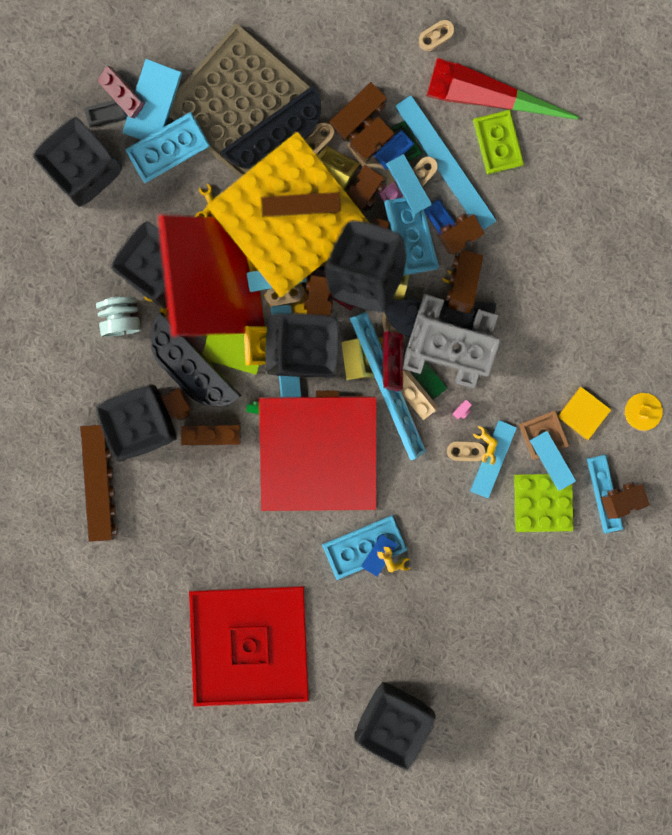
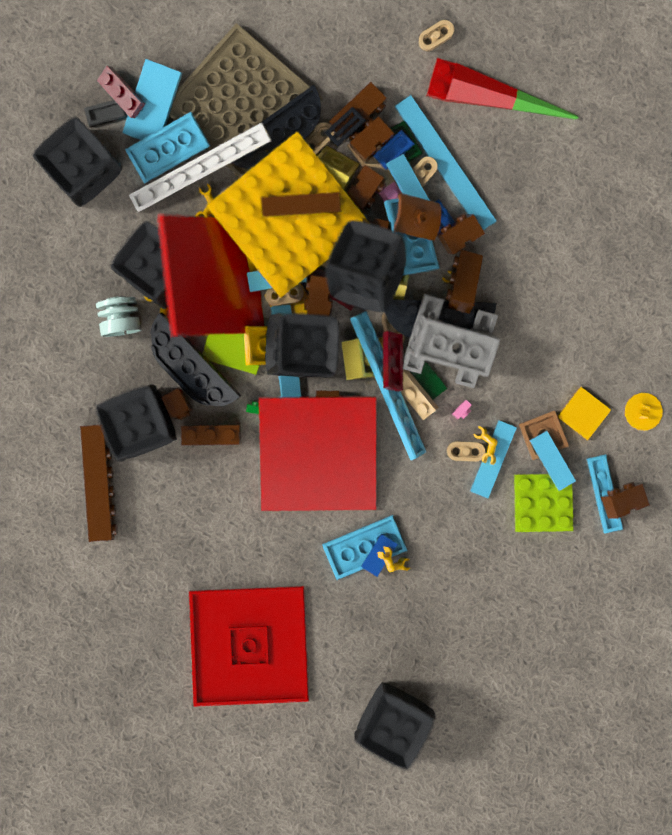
lime tile [473,110,524,175] -> none
none -> white plate [129,123,272,212]
none -> black tile [324,107,366,148]
none -> dark orange shield [393,193,441,241]

